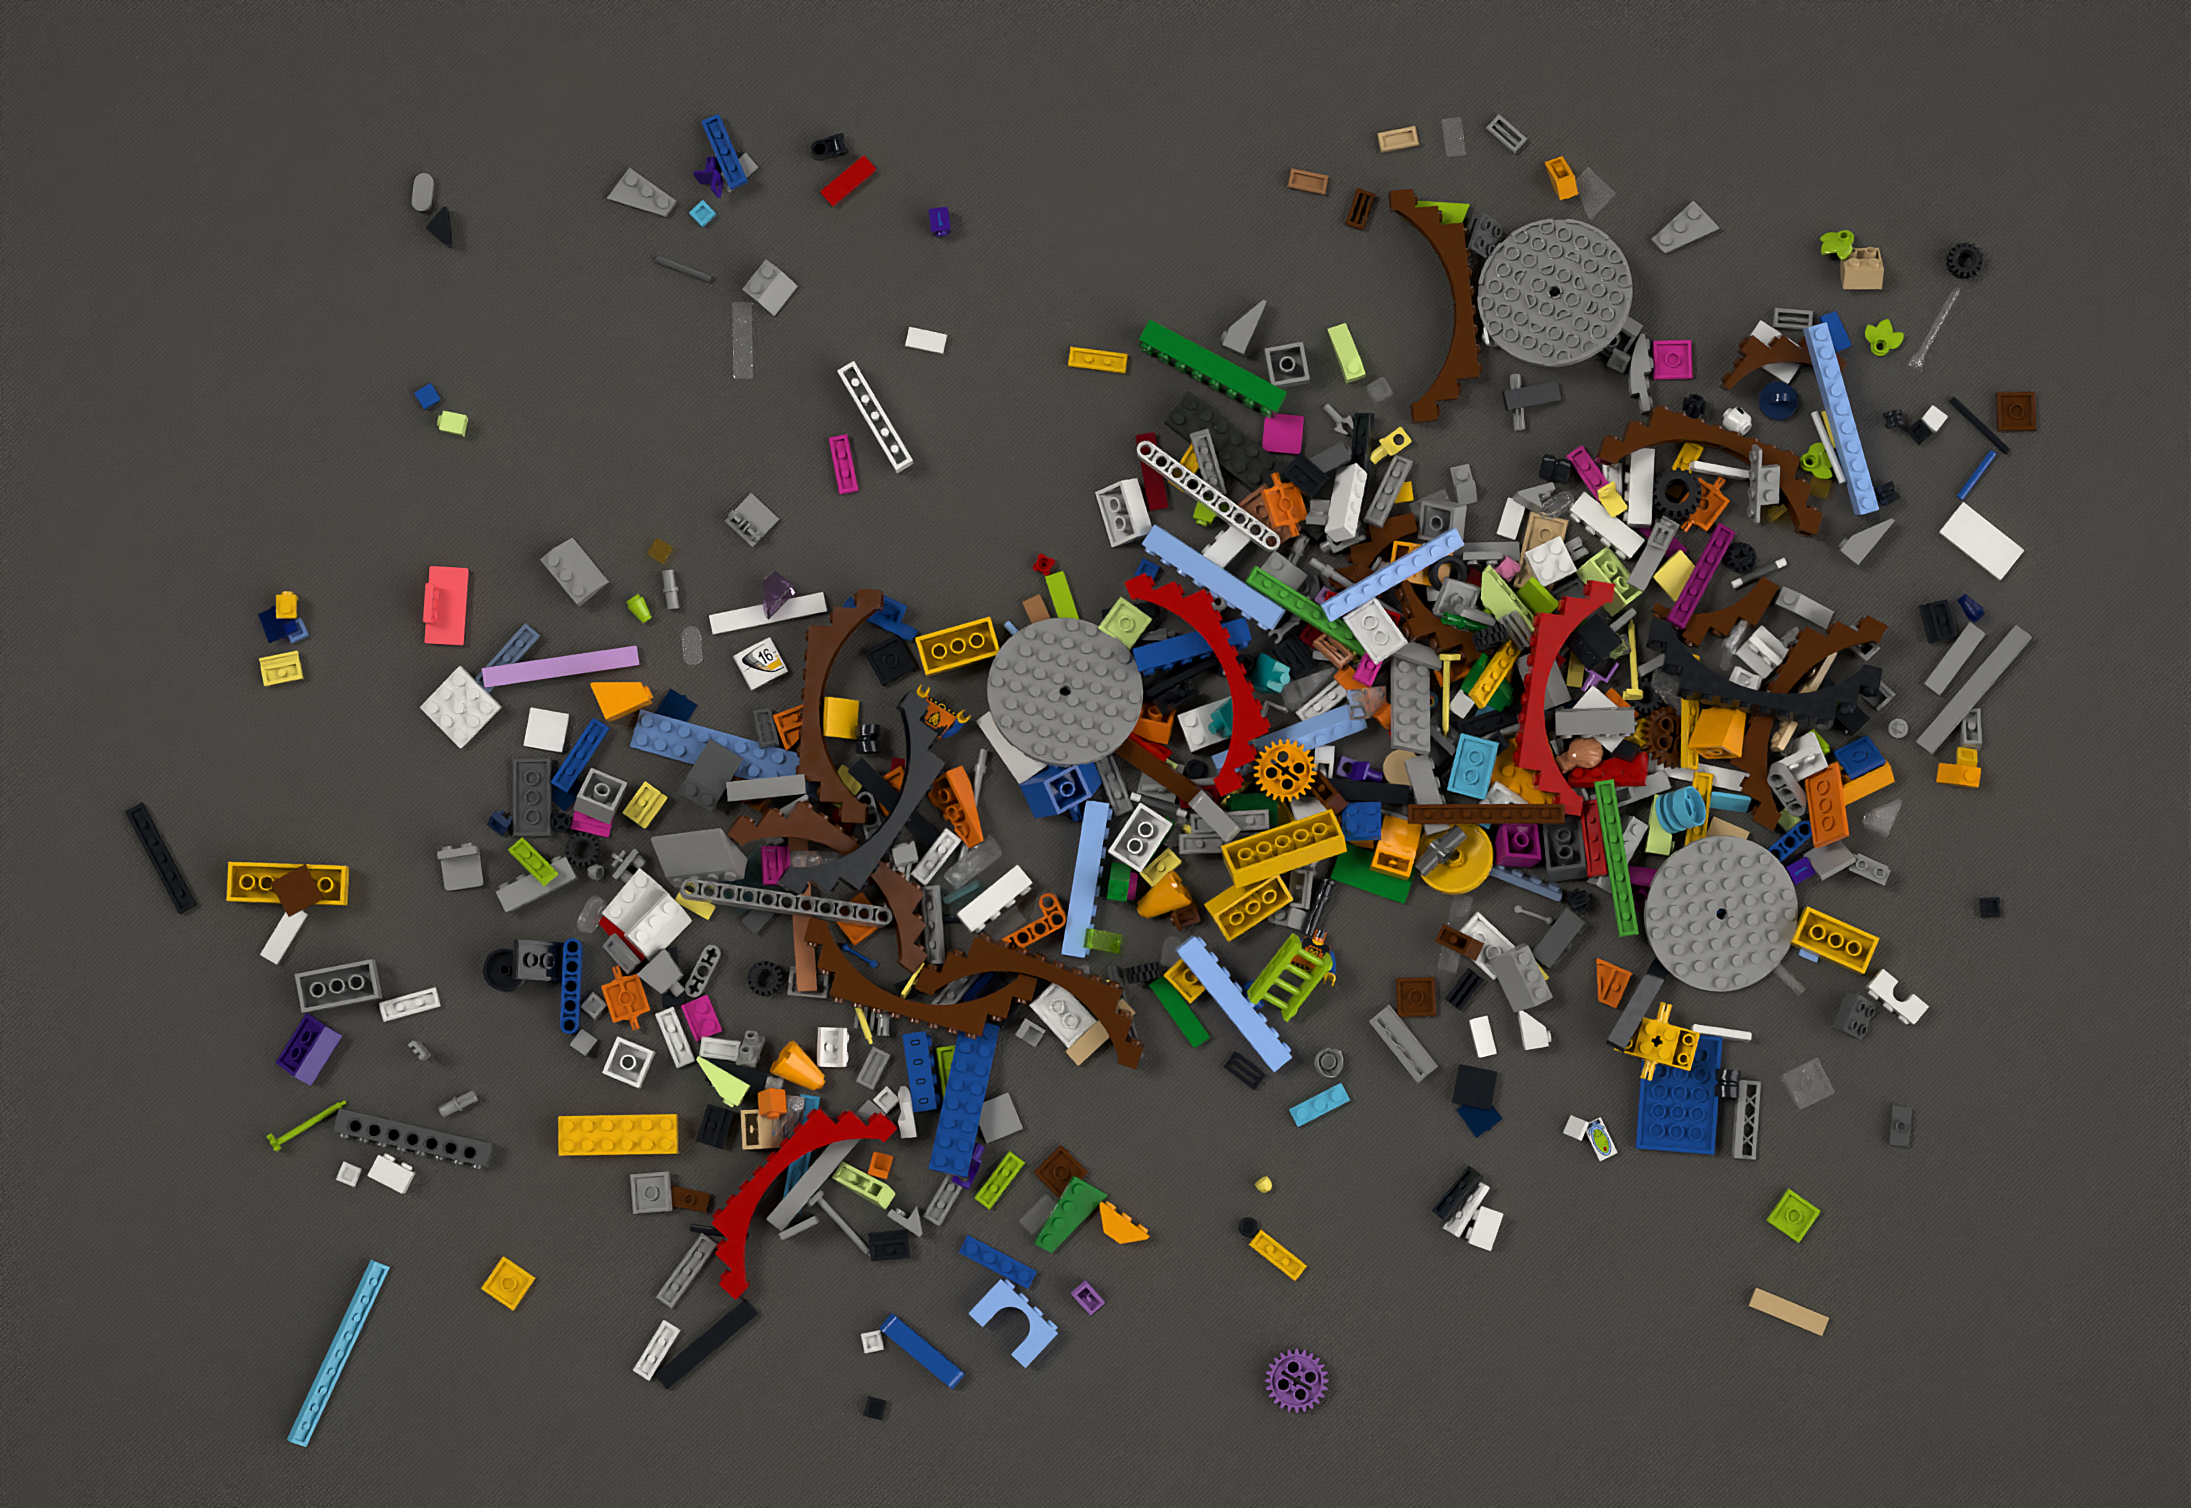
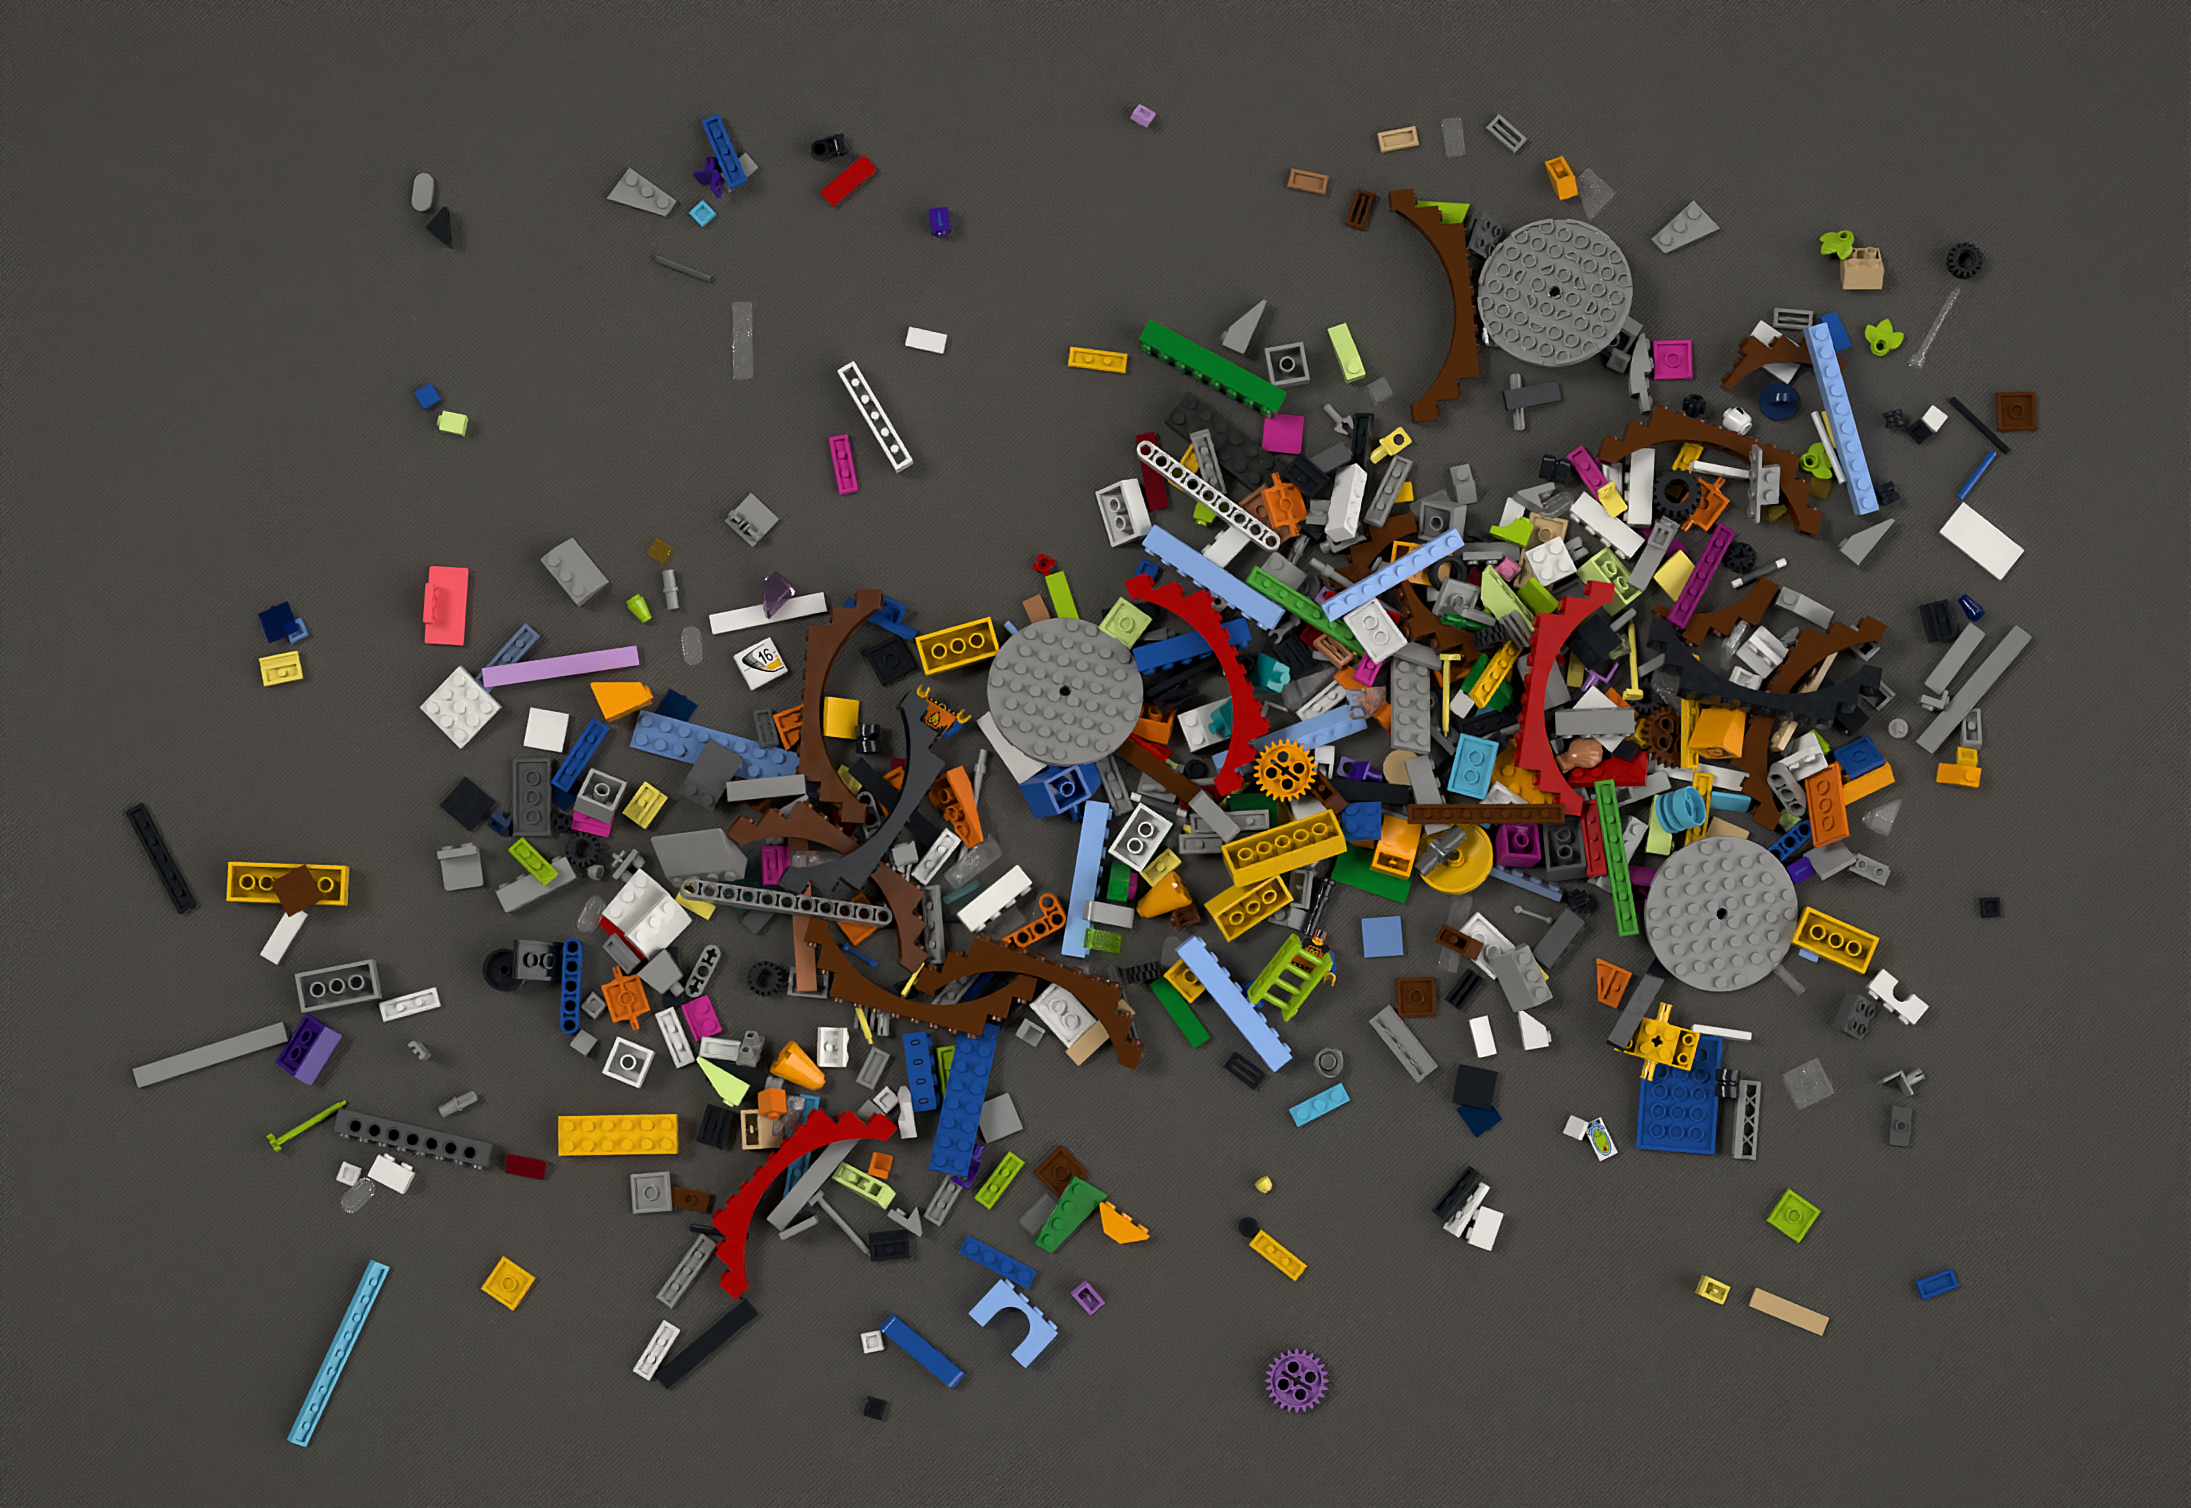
yellow bracket [276,591,298,619] -> none
light grey slope [742,259,798,316] -> none
none -> light grey tile [133,1022,289,1088]
none -> clear tile [341,1178,376,1213]
none -> black tile [440,776,495,831]
none -> dark red slope [505,1154,548,1180]
none -> light grey beam [1082,900,1135,929]
none -> lavender plate [1130,104,1156,128]
none -> medium blue tile [1361,916,1403,958]
none -> black tile [1465,528,1492,543]
none -> lime arch [1488,517,1534,548]
none -> light yellow slope [1695,1275,1730,1305]
none -> light grey bracket [1877,1068,1924,1097]
none -> blue tile [1915,1268,1959,1300]
none -> light grey bracket [1917,690,1950,712]

